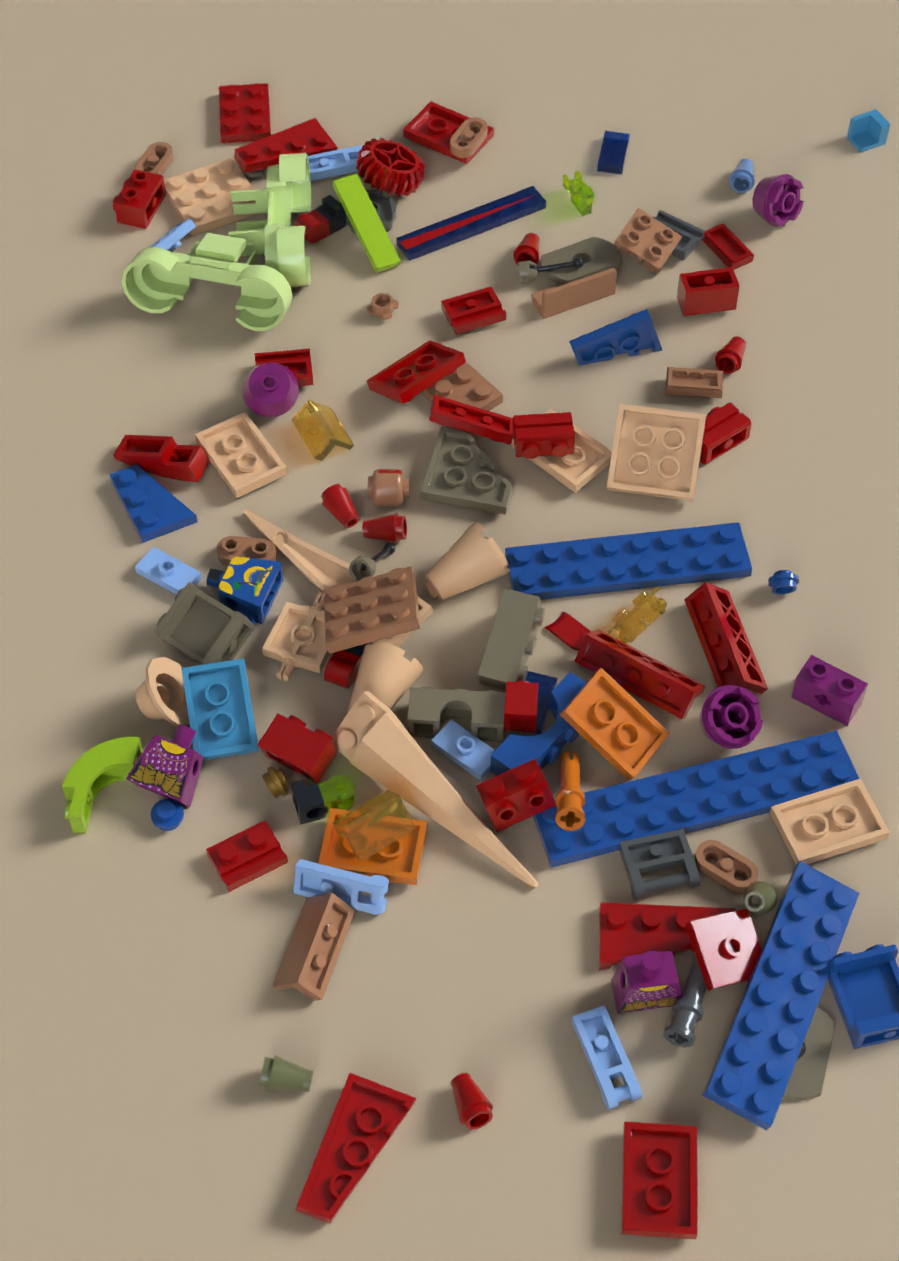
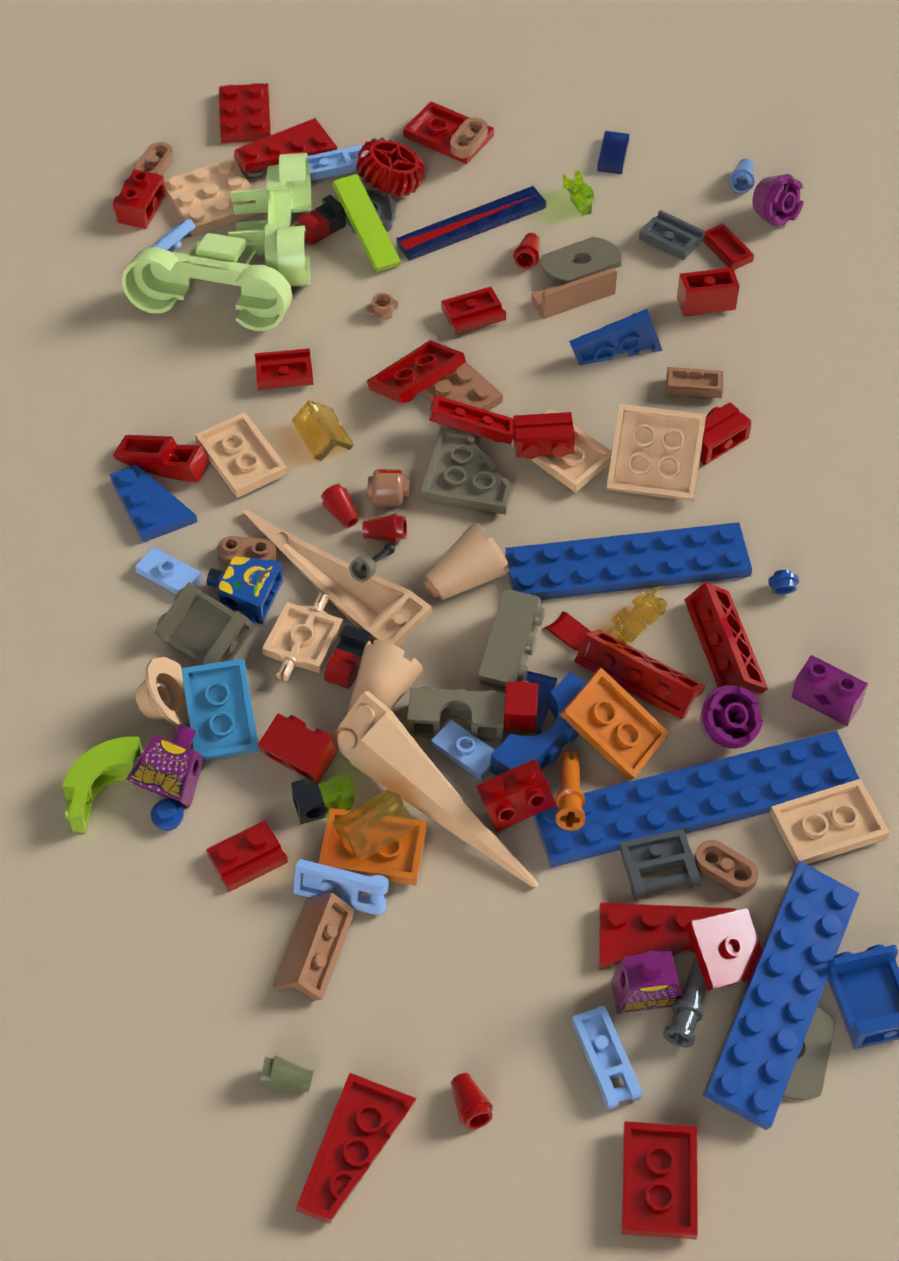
magenta cone [242,362,299,417] -> none
pearl gold plate [262,766,290,798] -> none
nougat plate [324,566,421,654] -> none
hinge [518,257,584,284] -> none
nougat hinge [614,208,682,273] -> none
red cone [715,336,746,374] -> none
olive cone [743,881,777,915] -> none
dark azure panel [847,109,890,152] -> none

